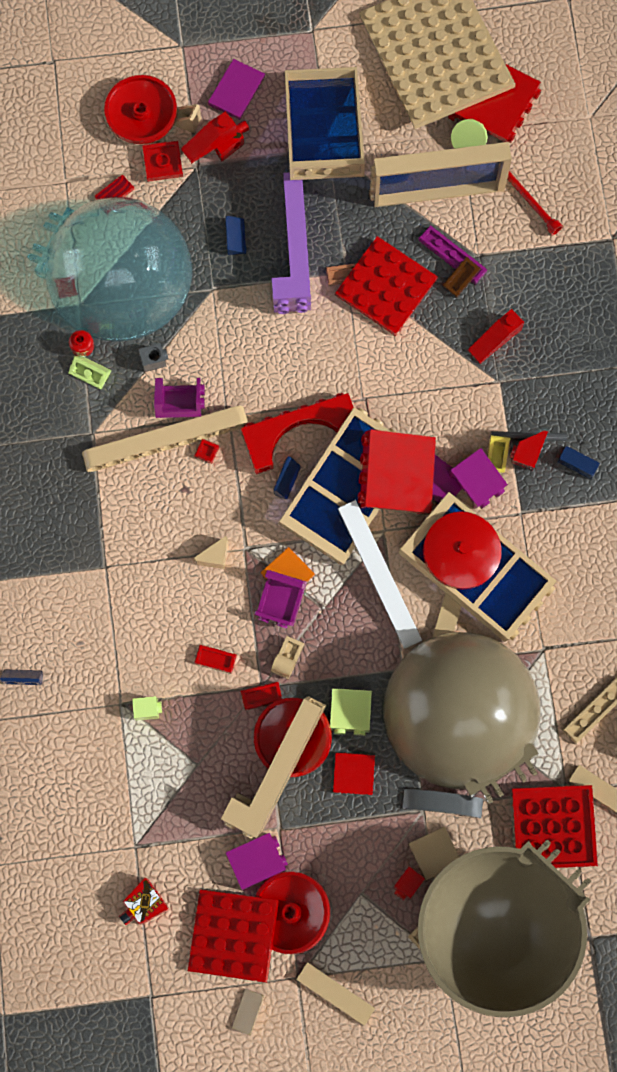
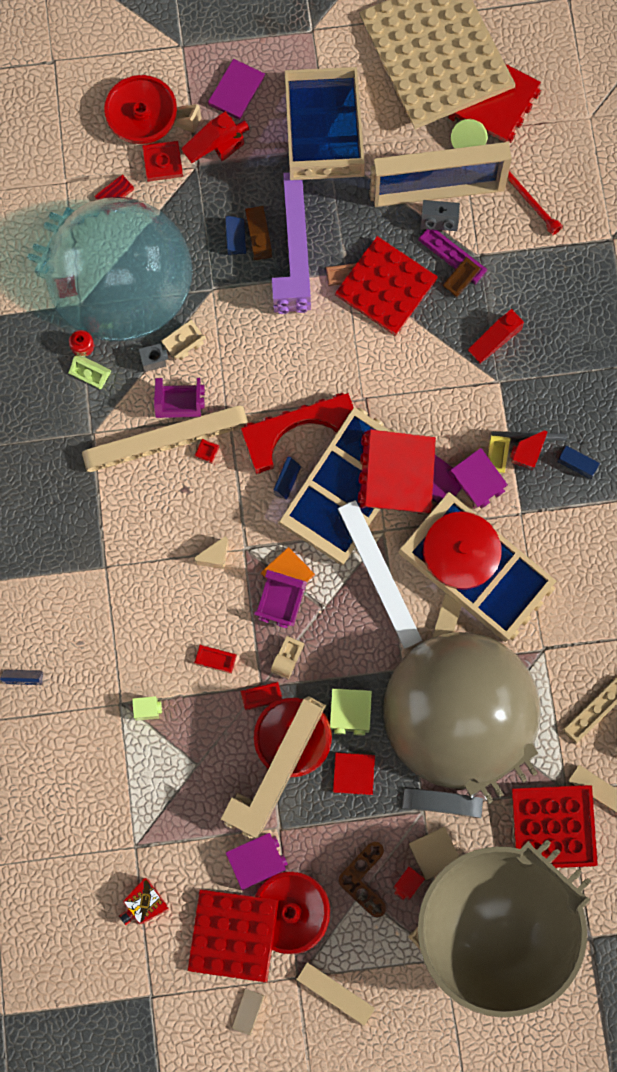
none -> tan bracket [161,319,206,360]
none -> reddish brown slope [245,206,272,261]
none -> reddish brown beam [339,842,386,918]
none -> dark grey brick [421,200,460,231]

